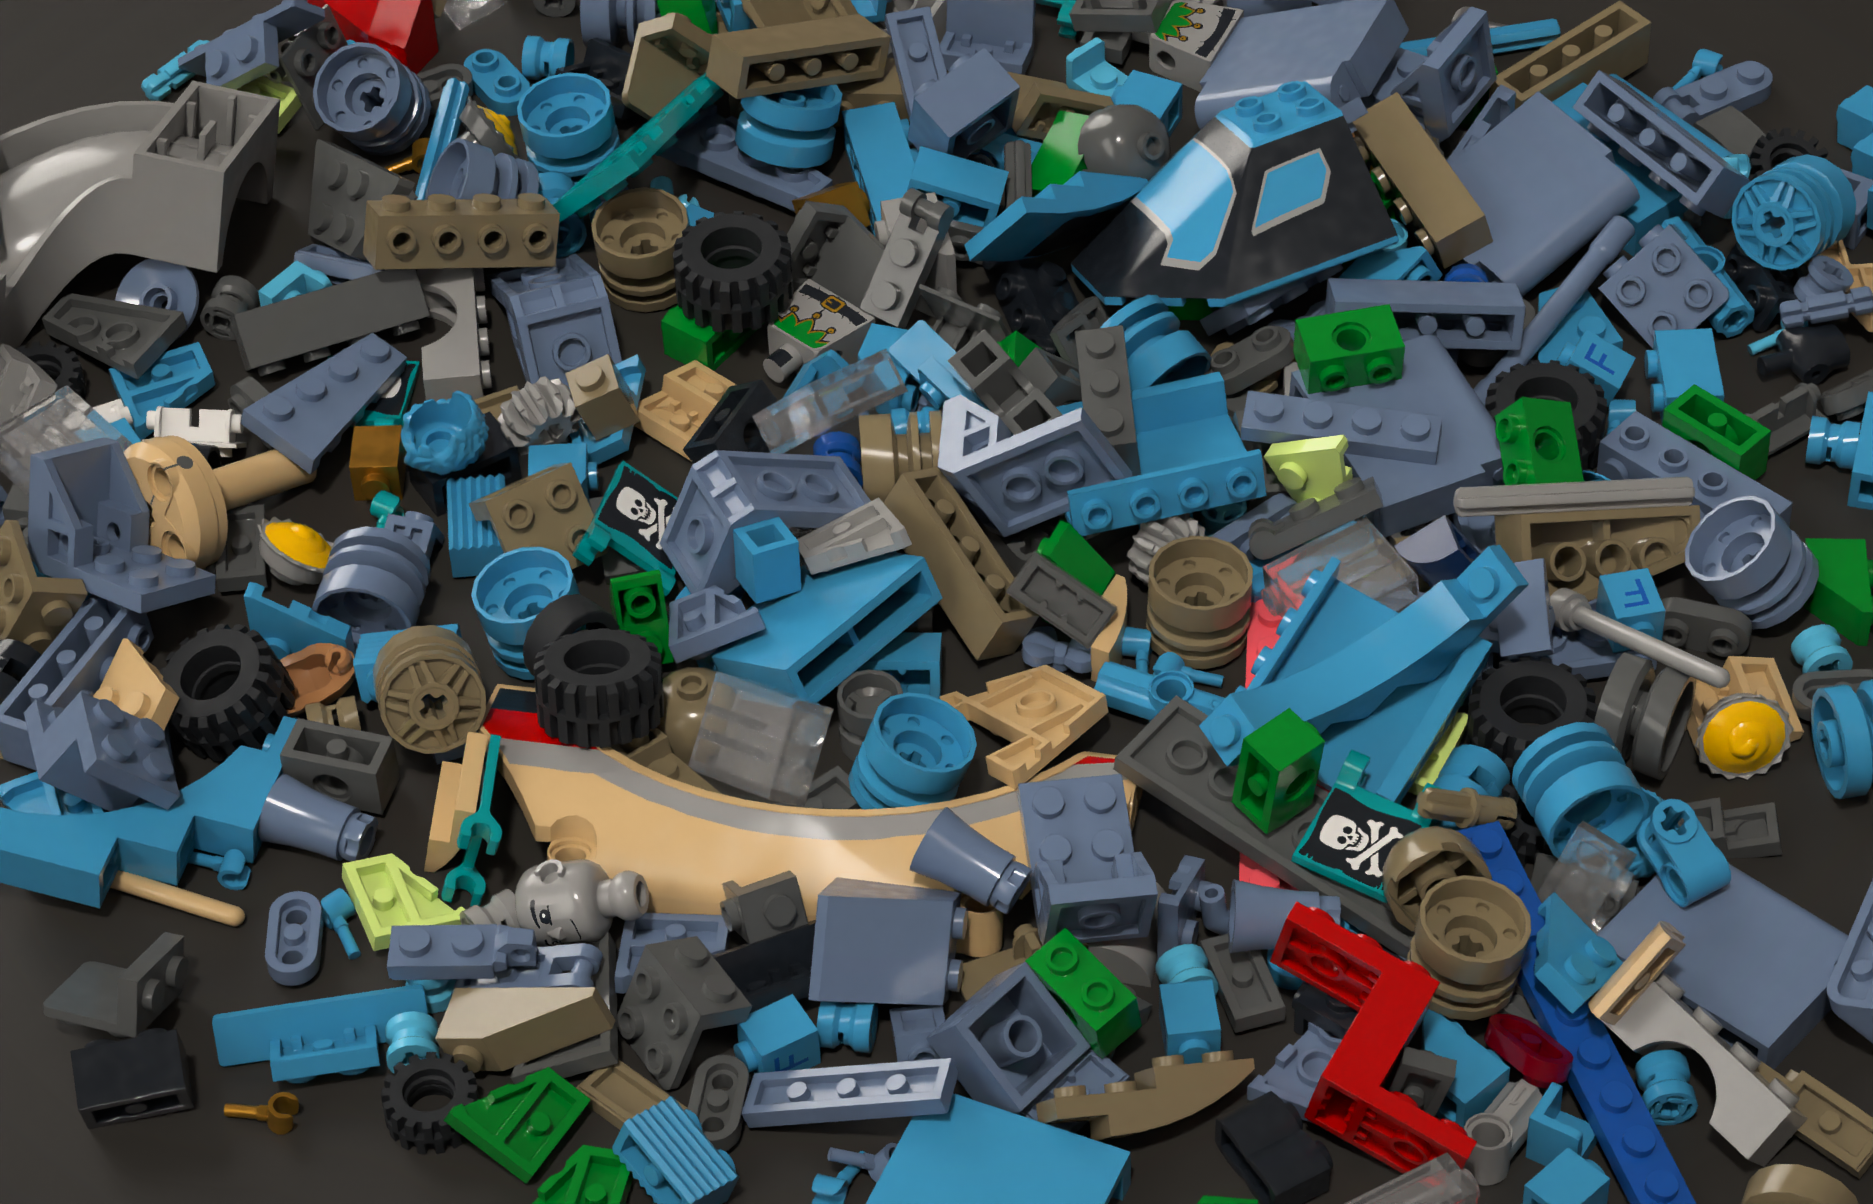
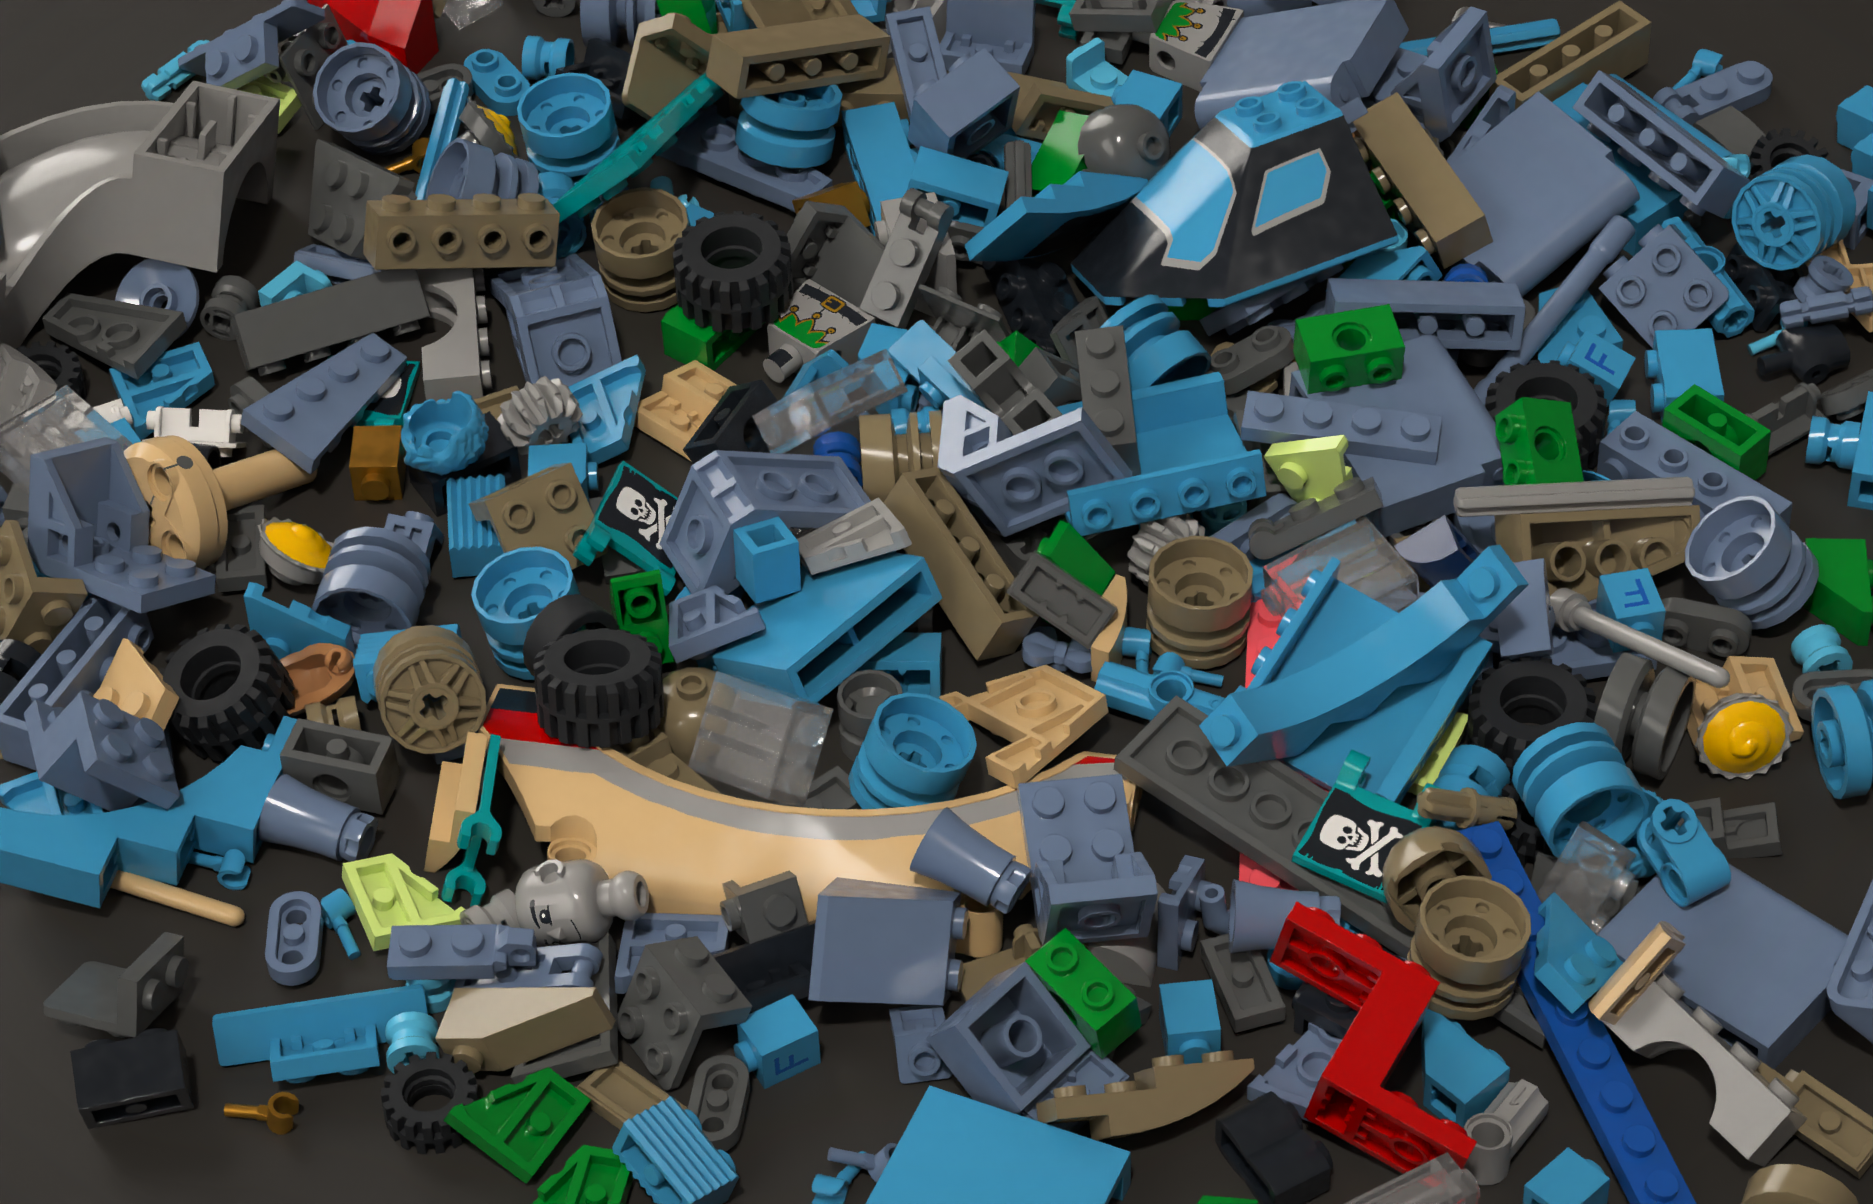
teal hand [370,490,405,528] -> none
dark tan brick [565,354,640,441] -> none
sand blue plate [742,1058,959,1128] -> none
dark azure wheel [817,1001,879,1054] -> none
medium azure wheel [1155,944,1219,995] -> none
green brick [1231,708,1325,835] -> none
dark grey plate [1384,1046,1457,1117] -> none
dark red plate [1484,1014,1573,1088] -> none
dark azure panel [1525,1082,1598,1166] -> none
dark azure wheel [1635,1050,1698,1126] -> none

